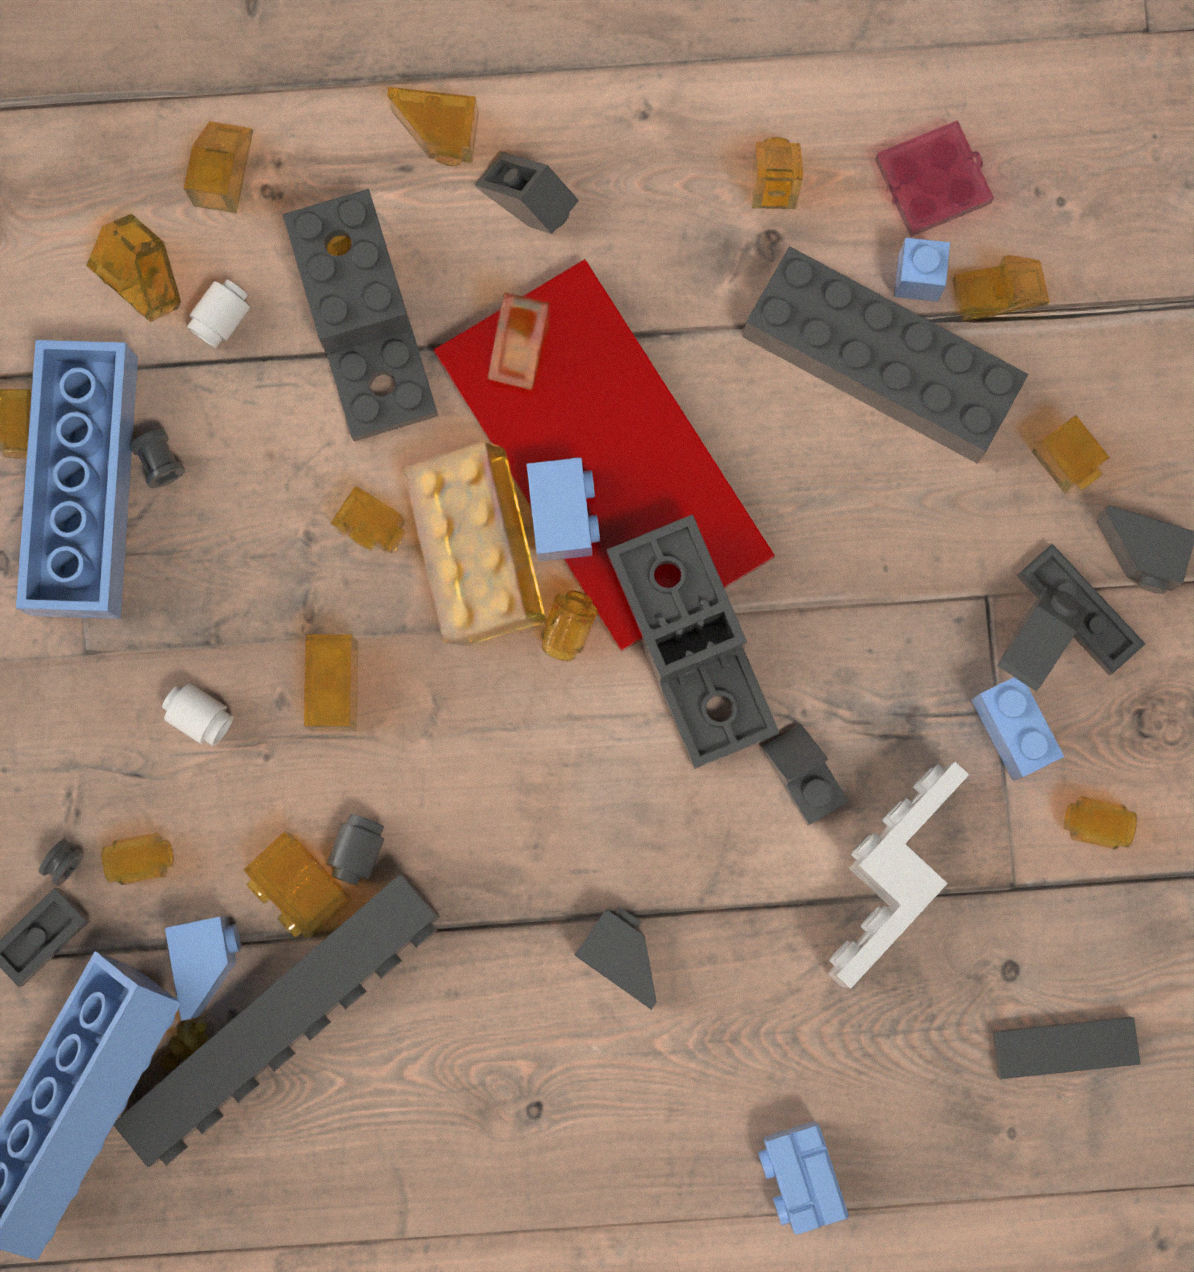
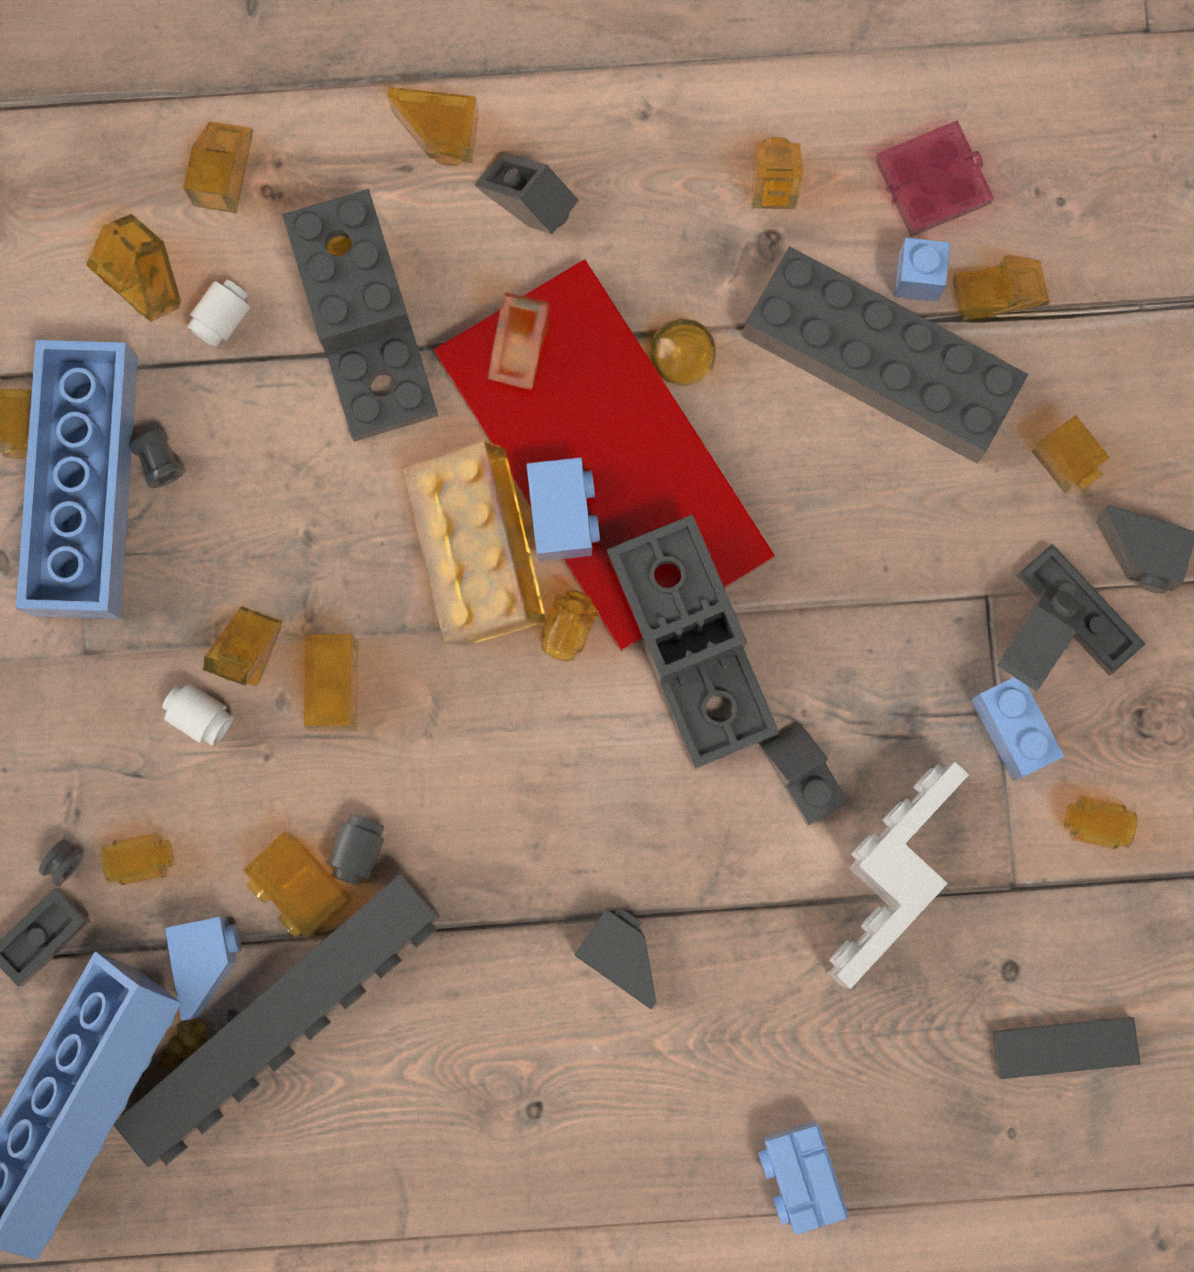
clear yellow brick [331,486,406,553] -> none
none -> clear yellow slope [203,606,283,686]
none -> clear yellow hair [650,317,716,386]

